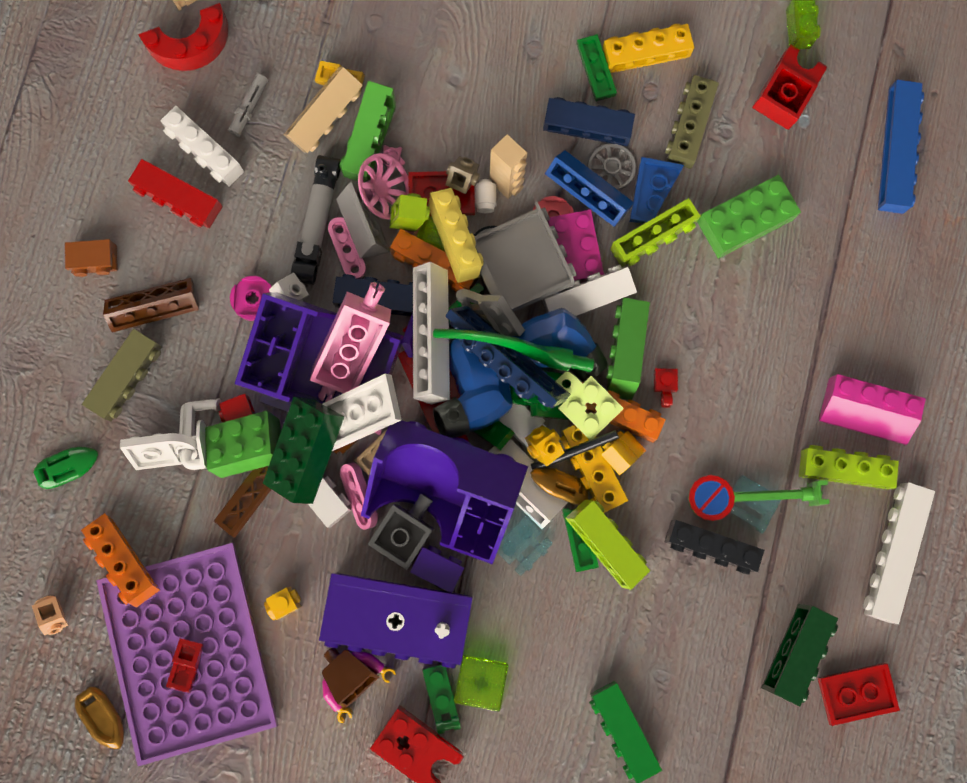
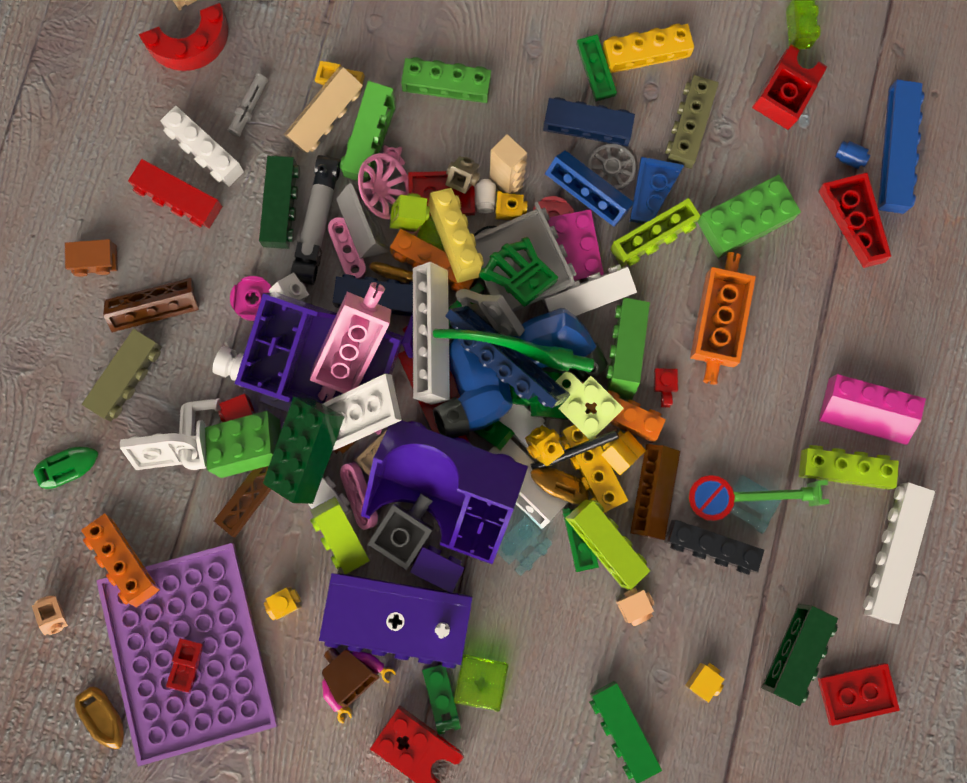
none -> white wheel [213,346,244,381]
none -> dark green brick [259,155,300,249]
none -> lime brick [310,497,370,575]
none -> pearl gold piece [370,262,413,284]
none -> bright green brick [401,57,491,103]
none -> green plate [479,237,558,307]
none -> yellow brick [495,191,528,220]
none -> light nougat brick [616,587,655,626]
none -> reddish brown brick [630,444,680,540]
none -> yellow brick [685,663,725,703]
none -> orange brick [690,252,756,385]
none -> red wedge [818,173,891,268]
none -> blue brick [835,141,870,169]

